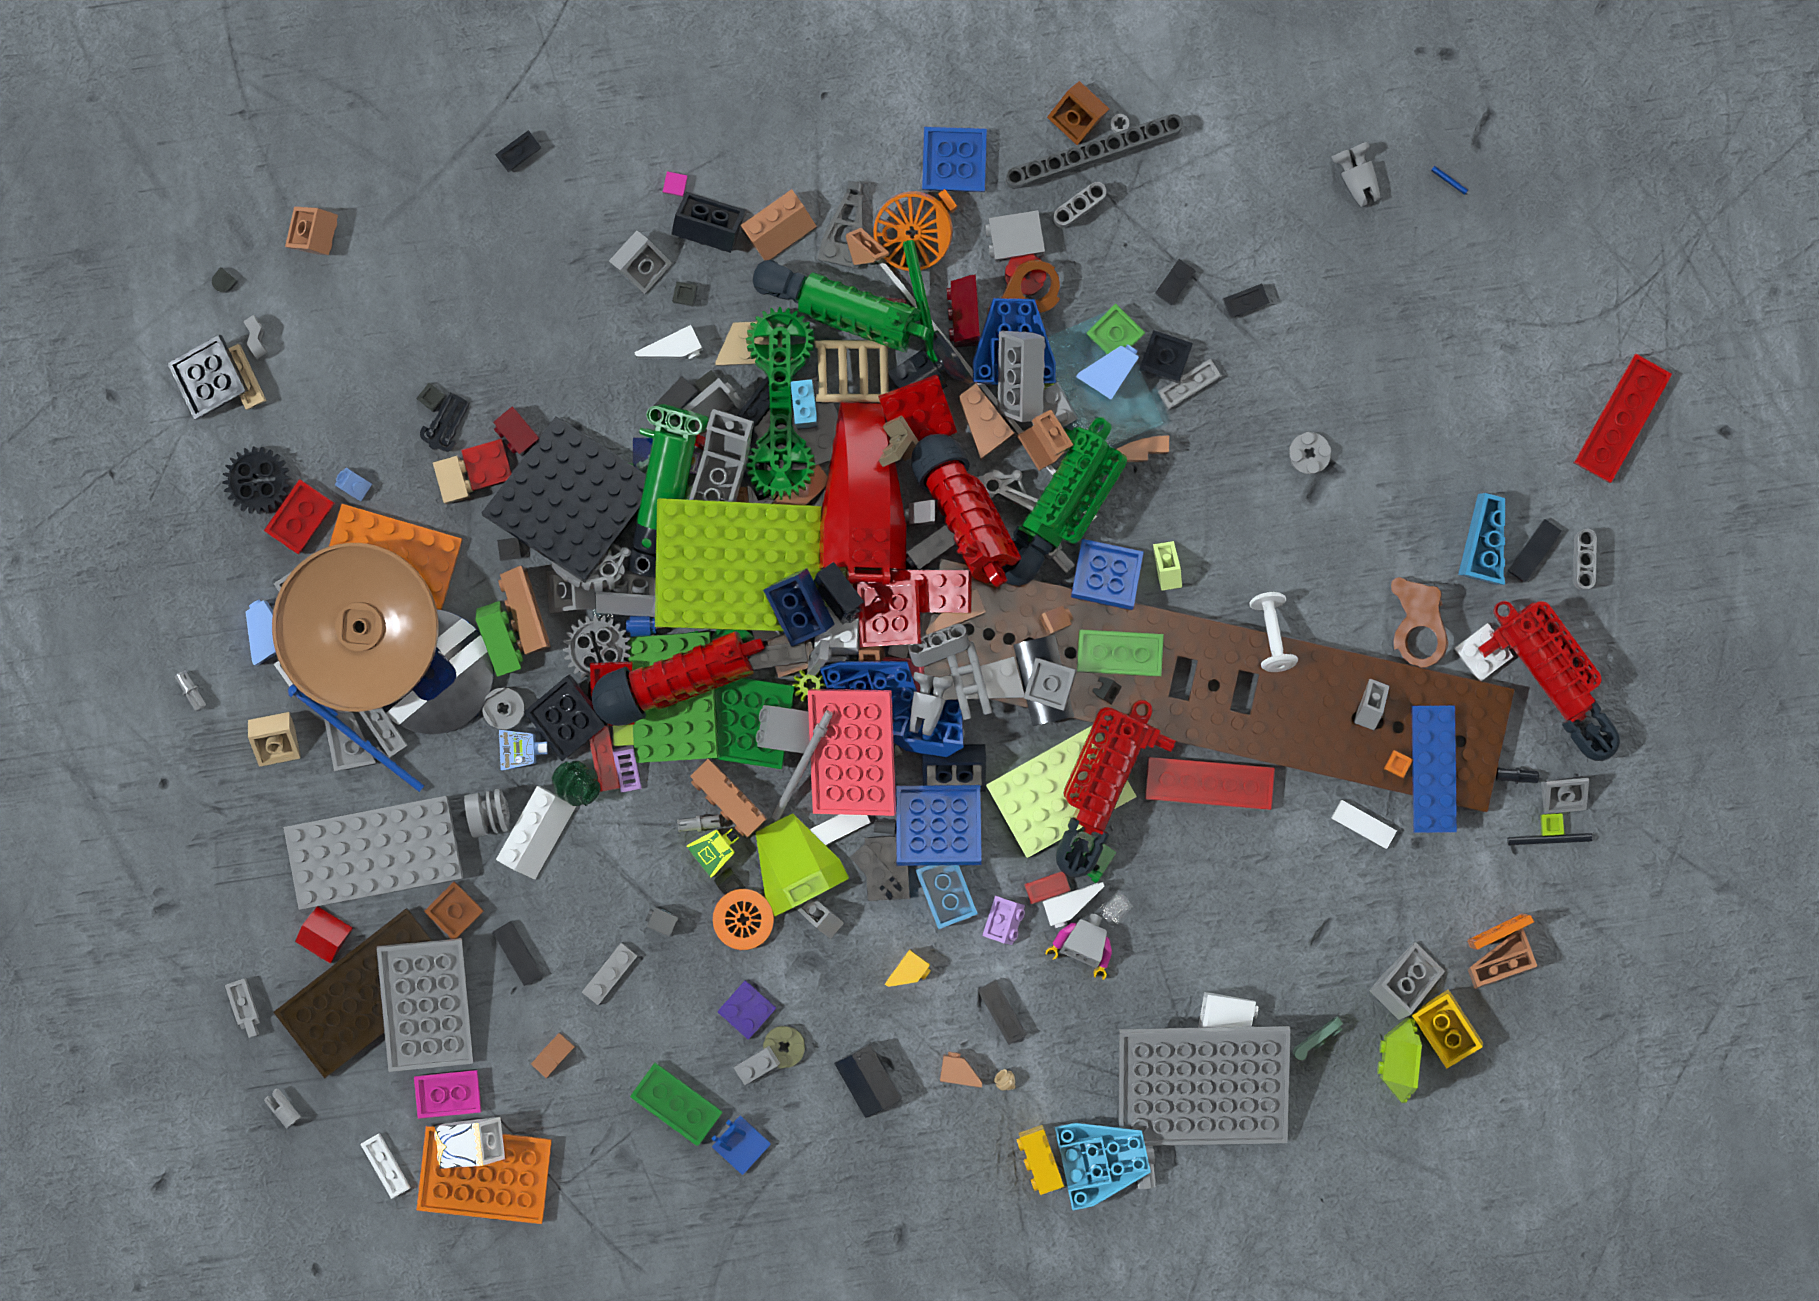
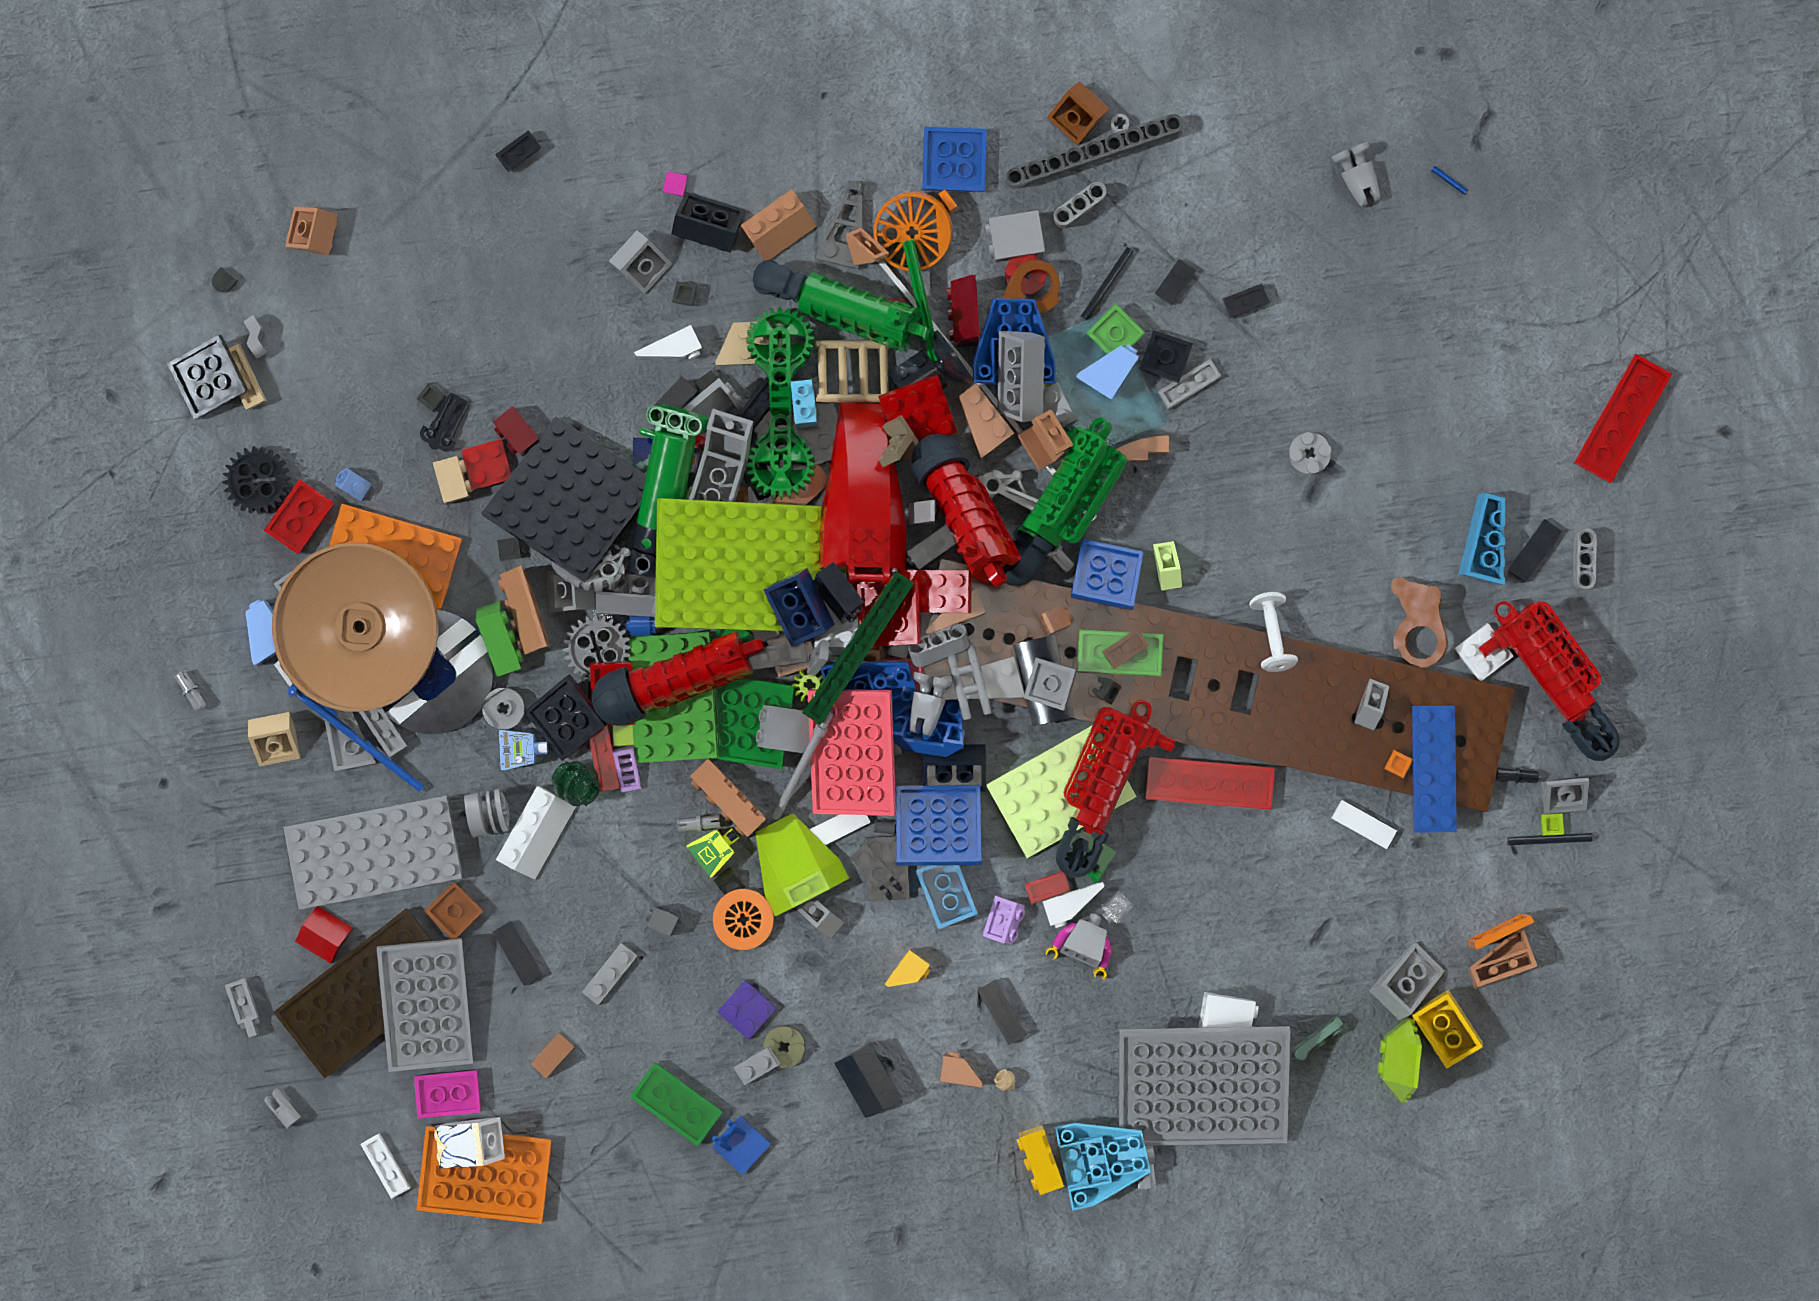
none -> dark green plate [802,571,914,725]
none -> black bar [1081,247,1134,321]
none -> reddish brown plate [1103,628,1149,669]

